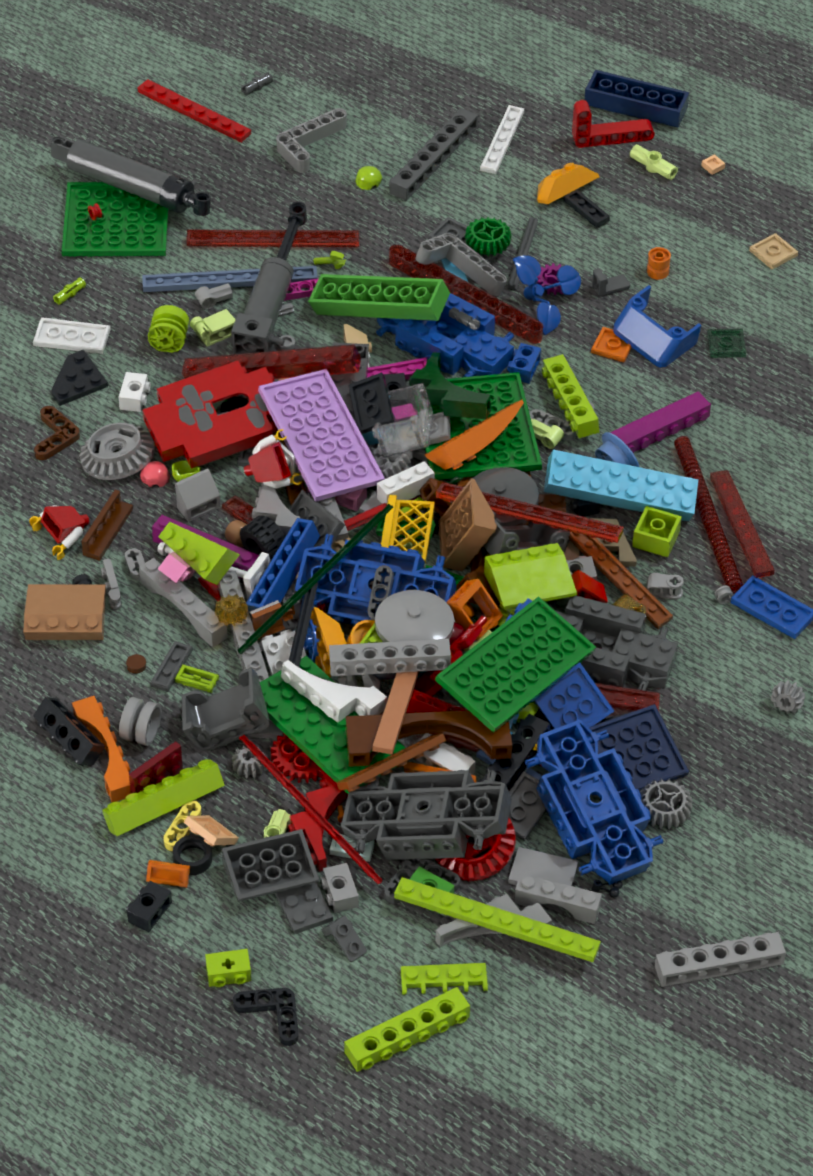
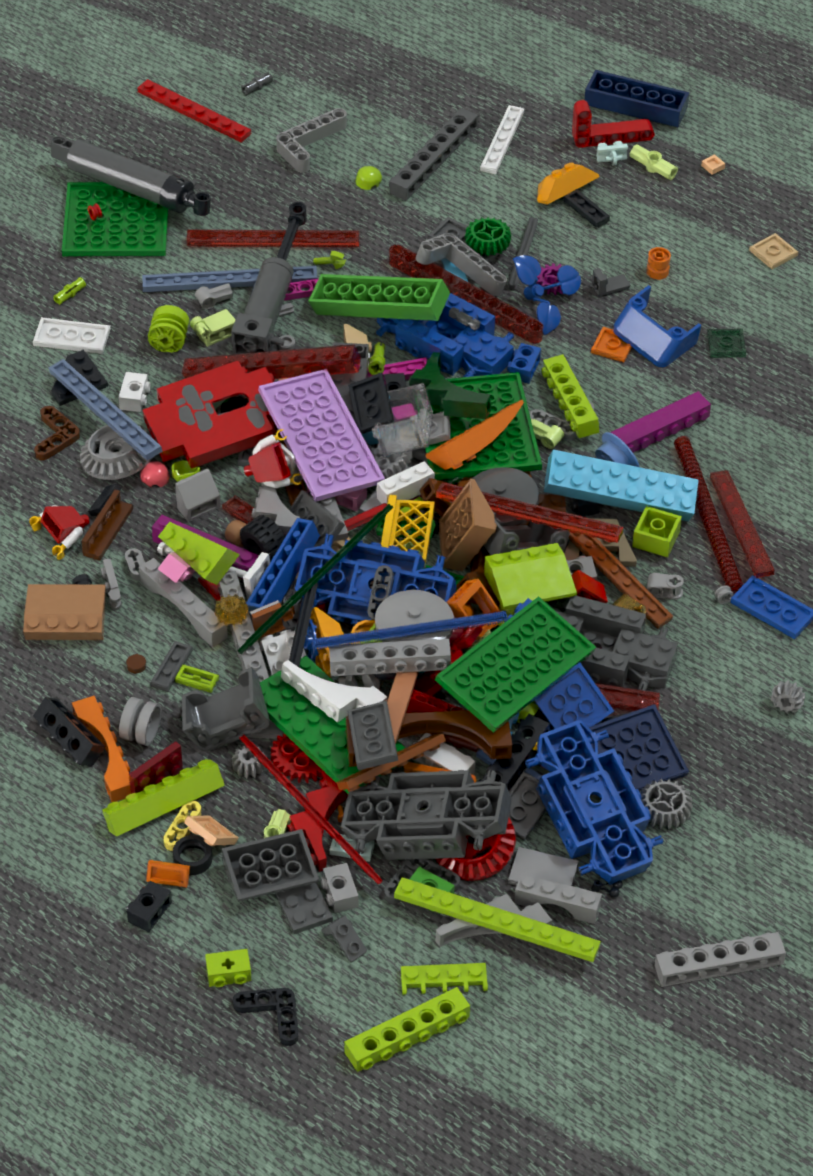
none -> sand blue plate [49,359,163,461]
none -> black tile [88,483,121,516]
none -> blue axle [312,611,507,651]
none -> dark grey tile [347,701,398,770]
none -> lime pin [368,342,386,375]
none -> light aqua hips [597,141,628,166]

